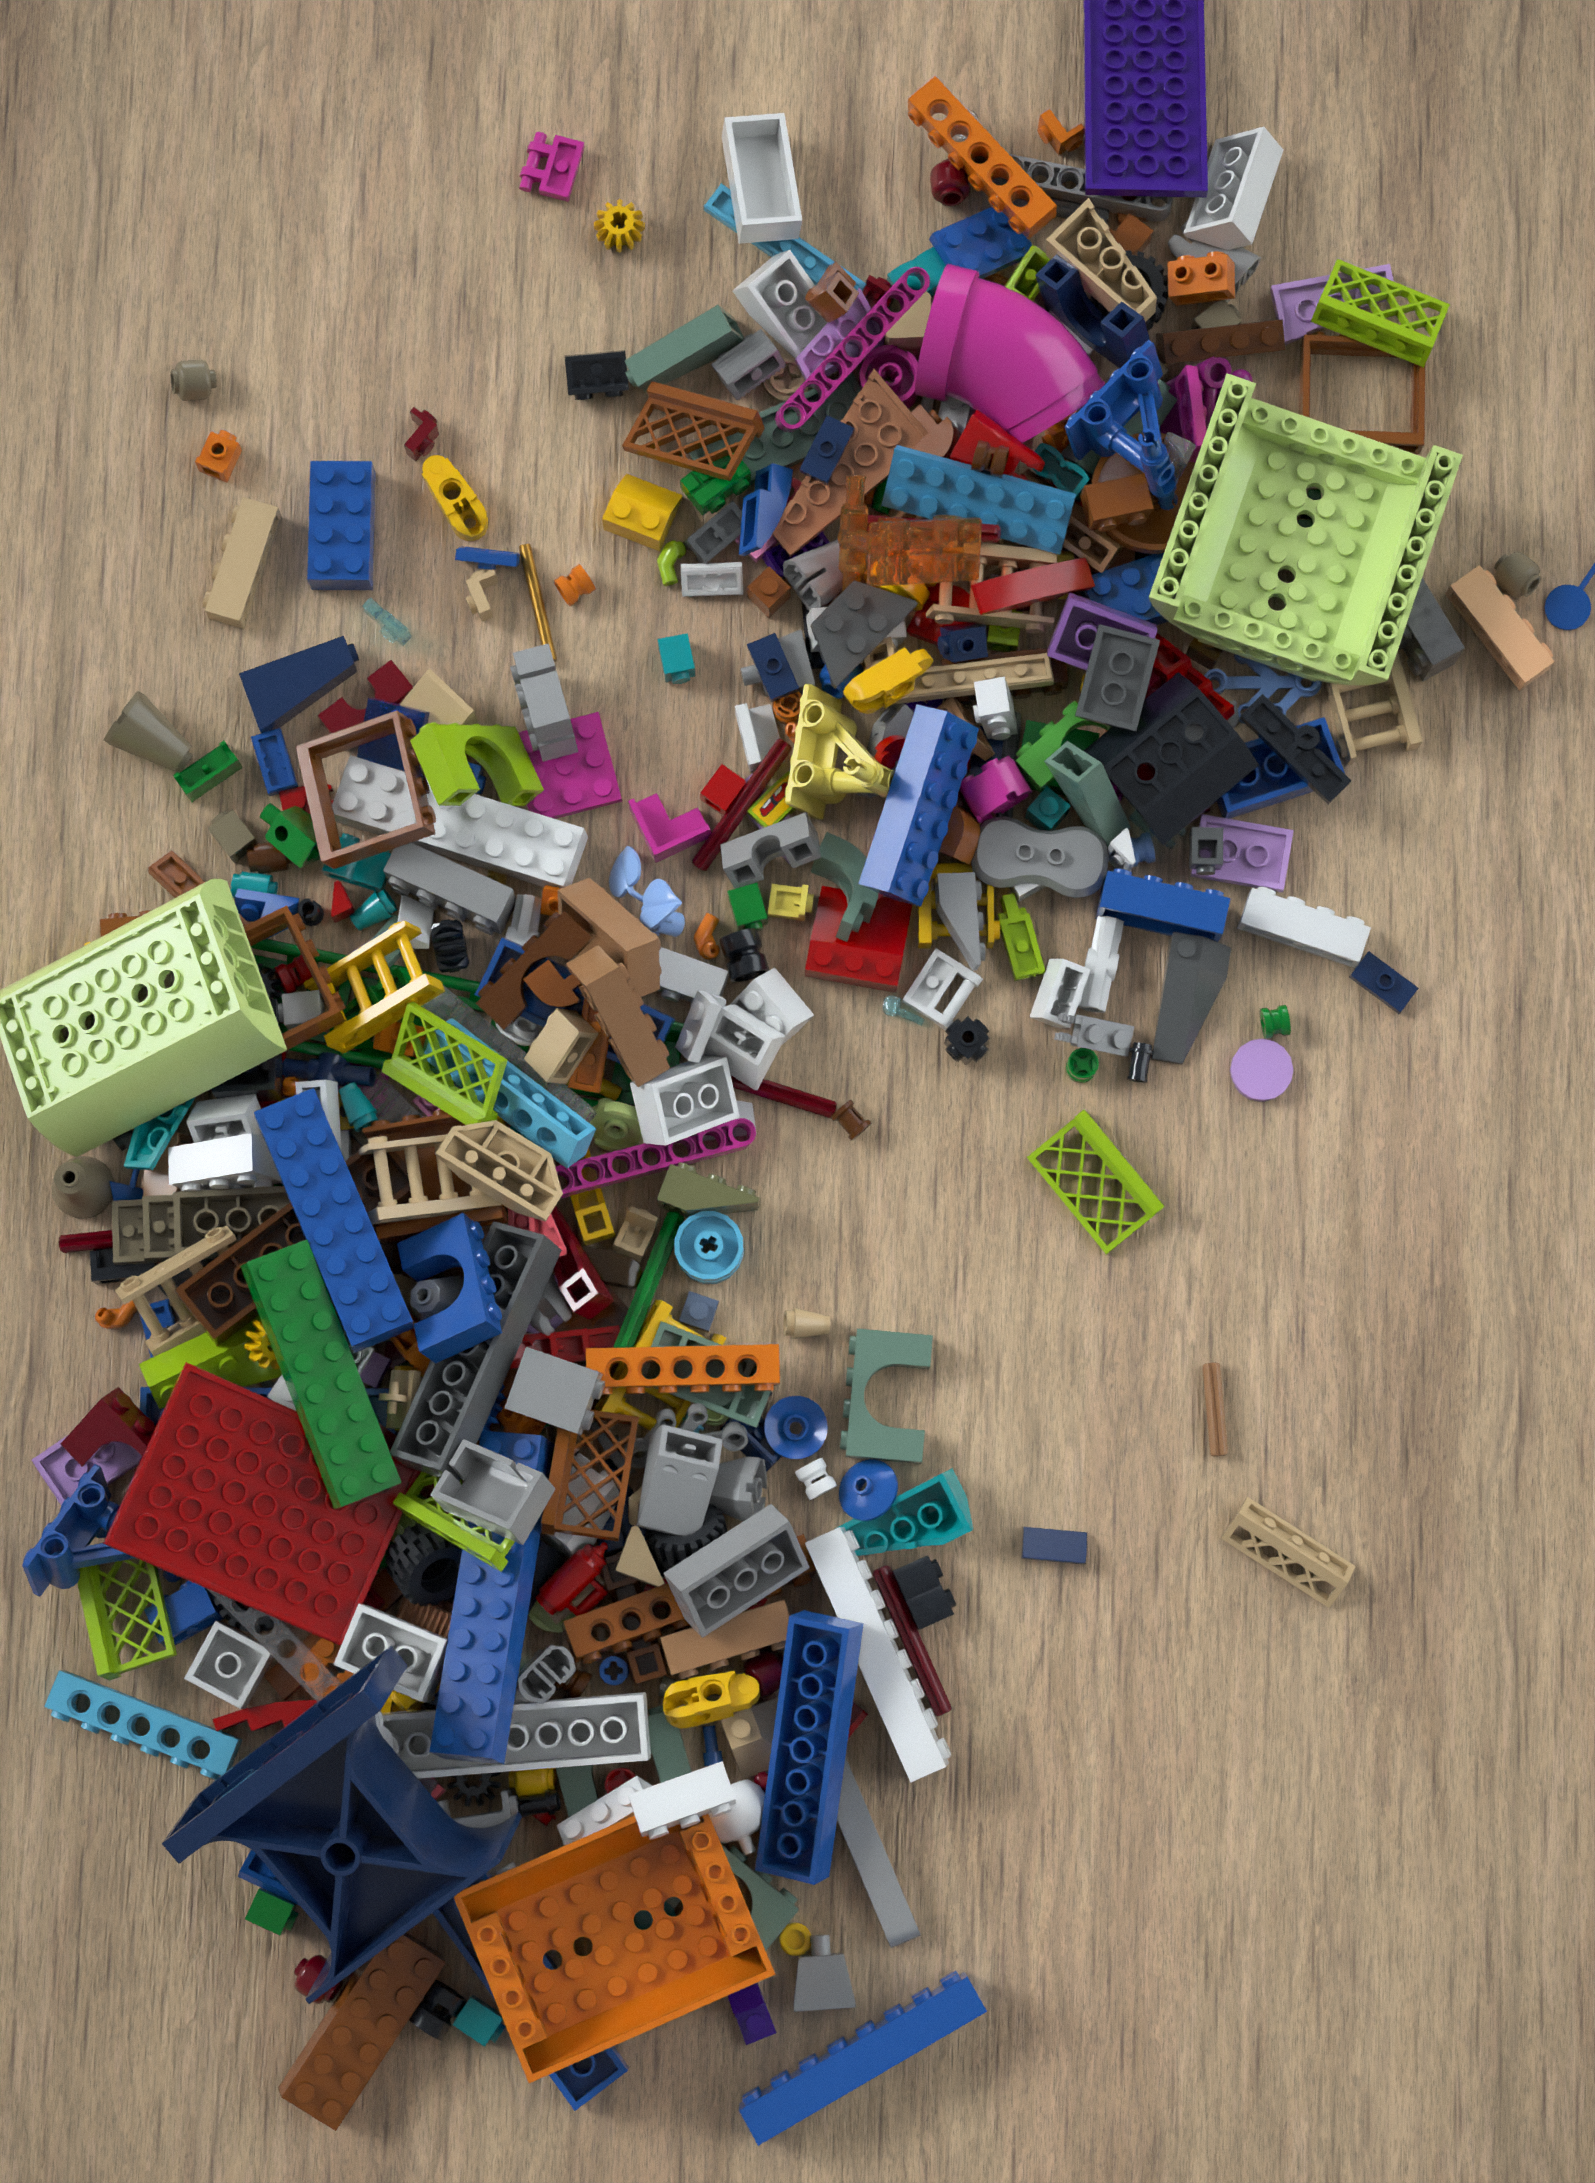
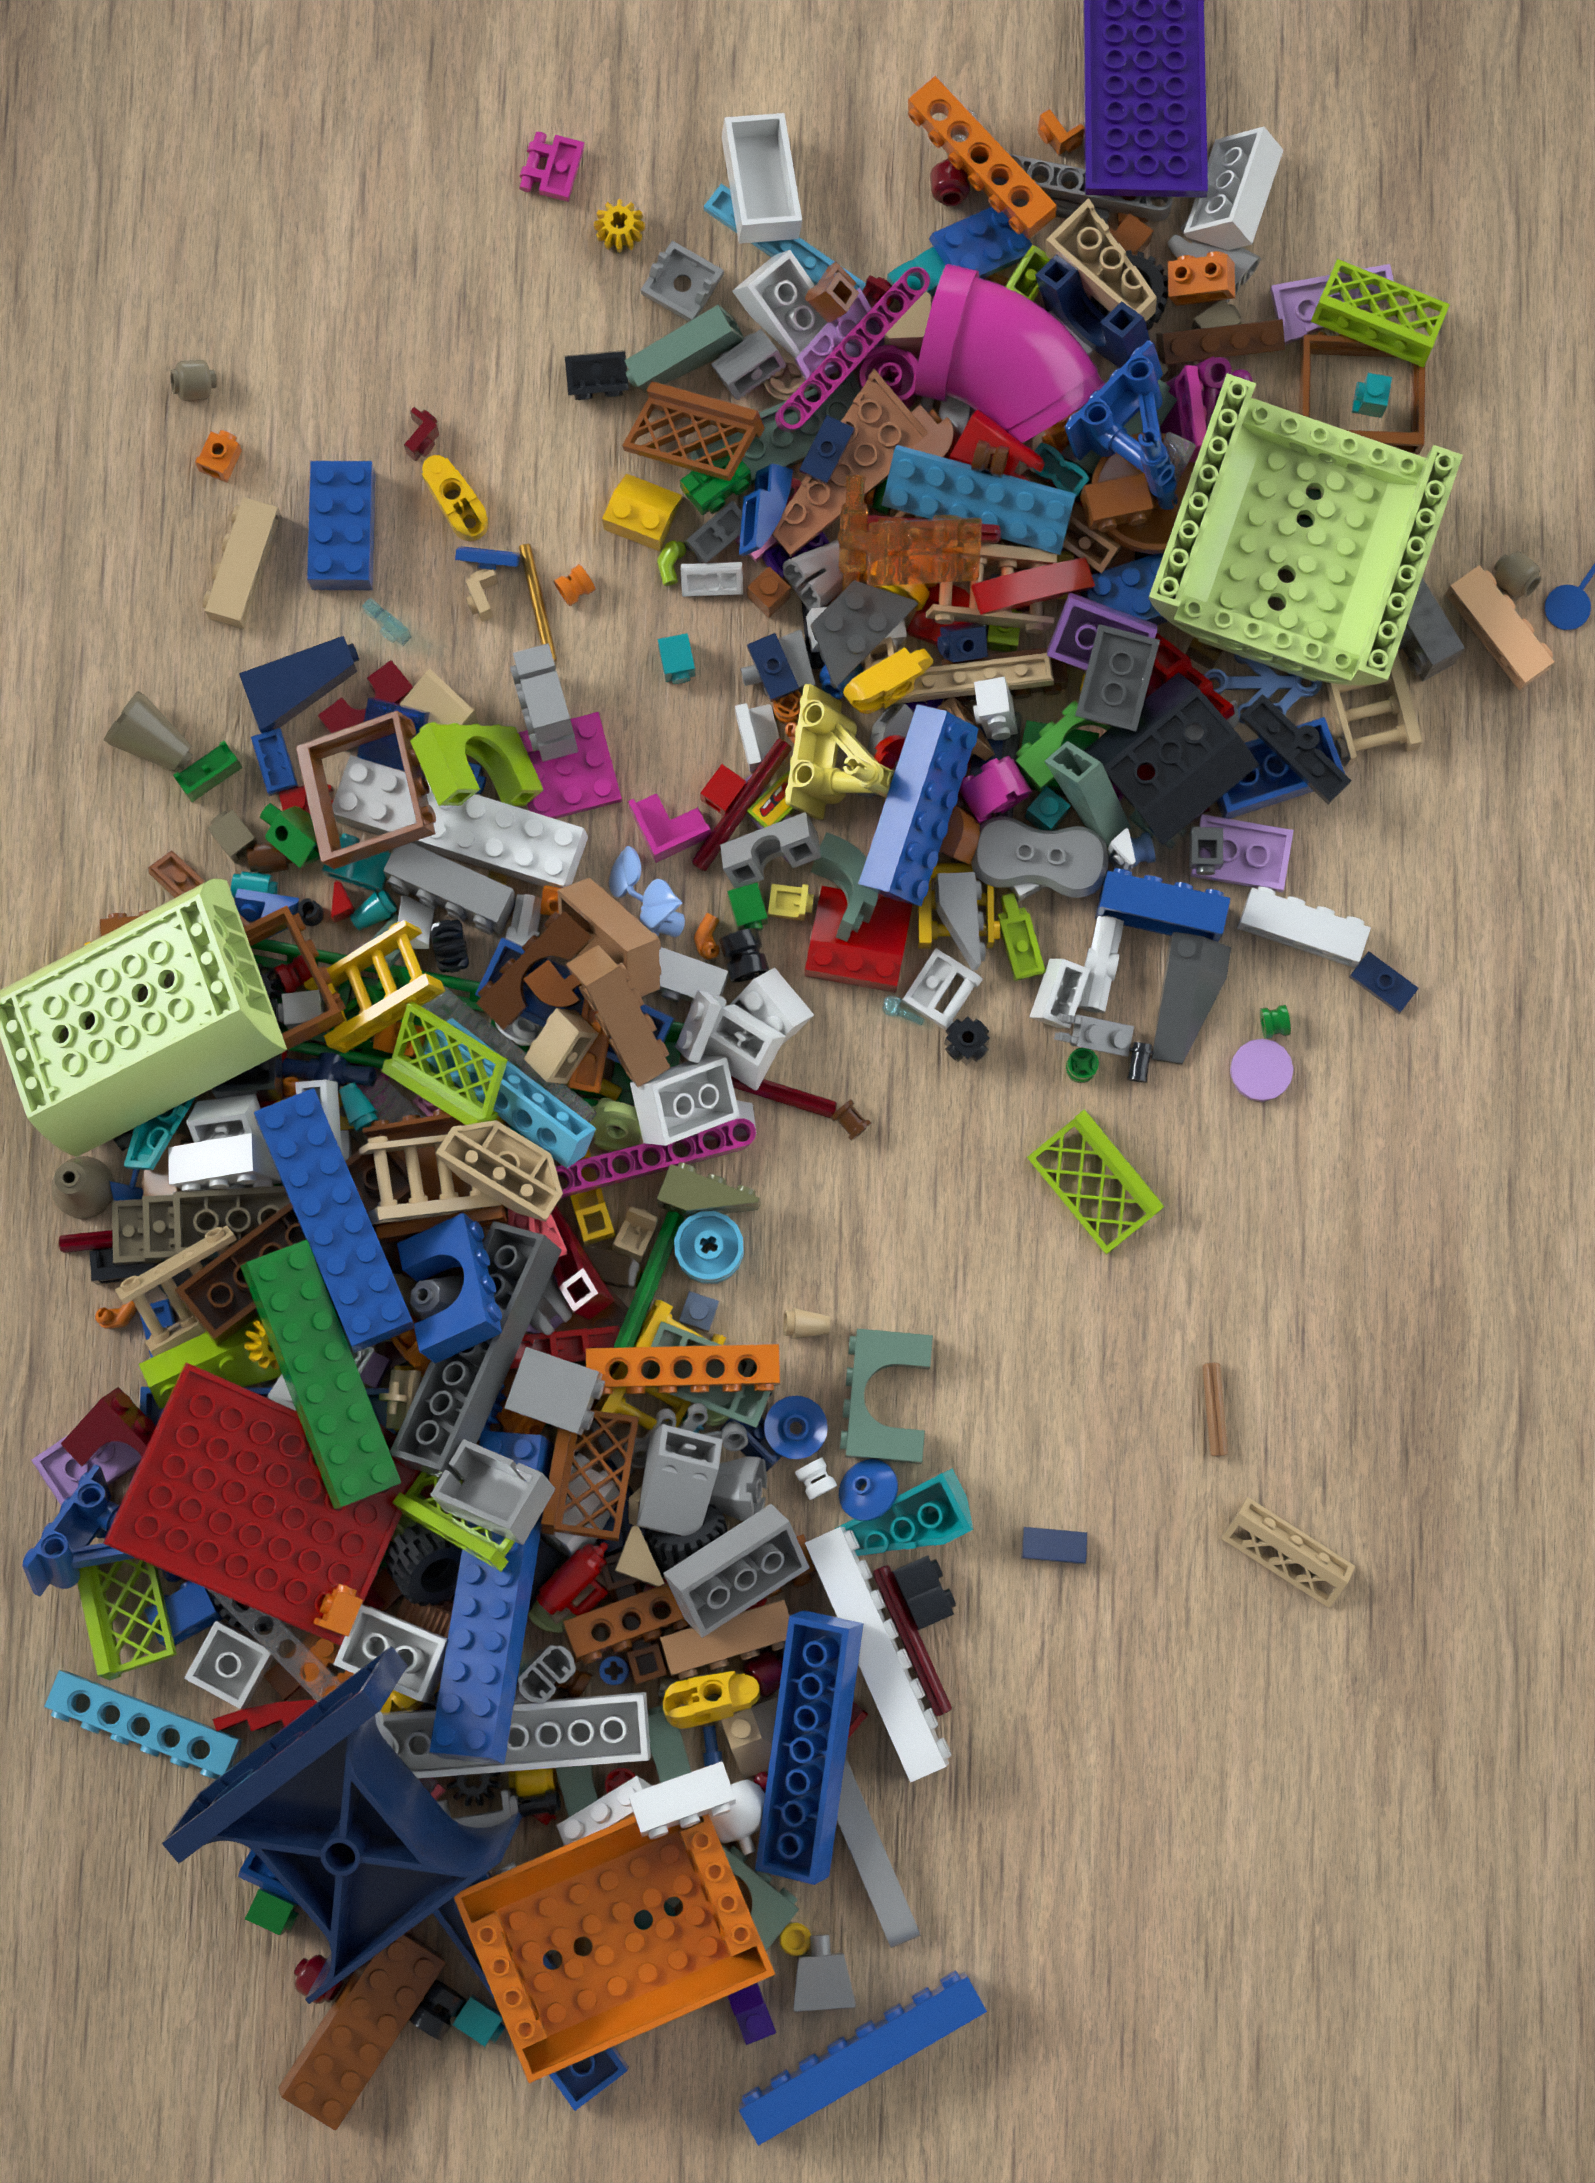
none -> orange brick [313,1584,363,1637]
none -> light grey piece [641,240,724,322]
none -> teal brick [1351,373,1392,418]

